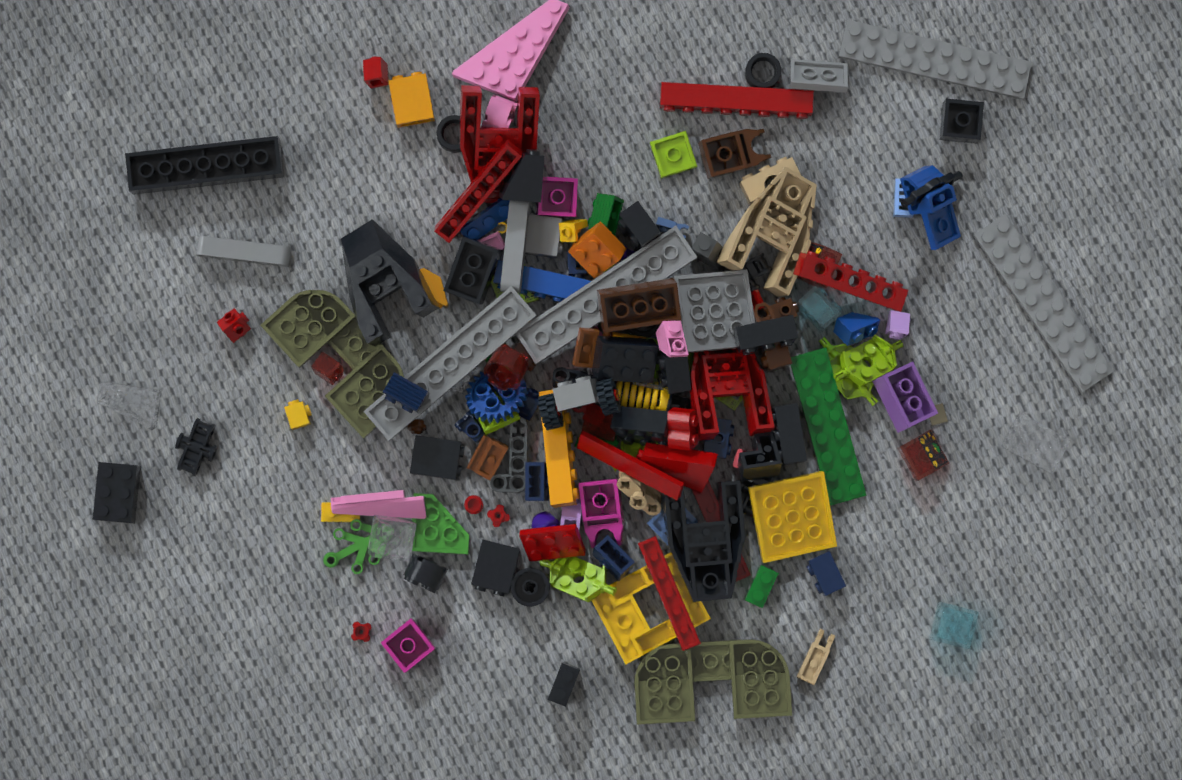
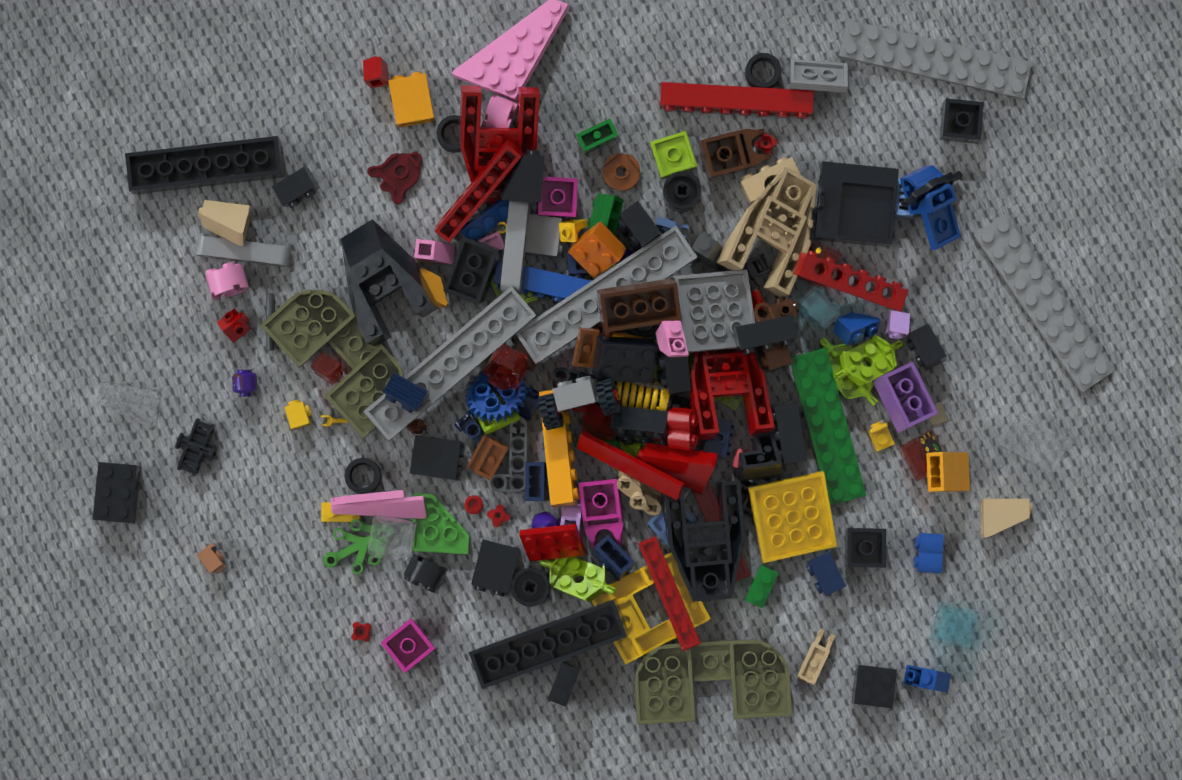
none -> nougat brick [197,543,226,574]
none -> tan slope [198,200,251,246]
none -> bright pink brick [205,262,249,299]
none -> dark purple head [232,370,257,397]
none -> dark grey bar [266,293,274,351]
none -> black brick [272,167,320,208]
none -> yellow hand [320,415,348,427]
none -> black tyre [344,458,382,494]
none -> dark red tile [367,152,422,205]
none -> bright pink slope [414,239,455,265]
none -> black brick [469,598,630,689]
none -> green brick [576,119,619,155]
none -> dark orange plate [602,153,640,192]
none -> black brick [662,172,701,213]
none -> red plate [755,133,777,155]
none -> black piece [813,161,899,247]
none -> black brick [845,528,886,568]
none -> black brick [852,664,897,708]
none -> yellow bracket [867,421,895,452]
none -> blue slope [903,665,951,693]
none -> black brick [906,324,947,371]
none -> blue brick [913,533,944,574]
none -> light orange brick [926,452,970,492]
none -> tan slope [980,499,1033,538]

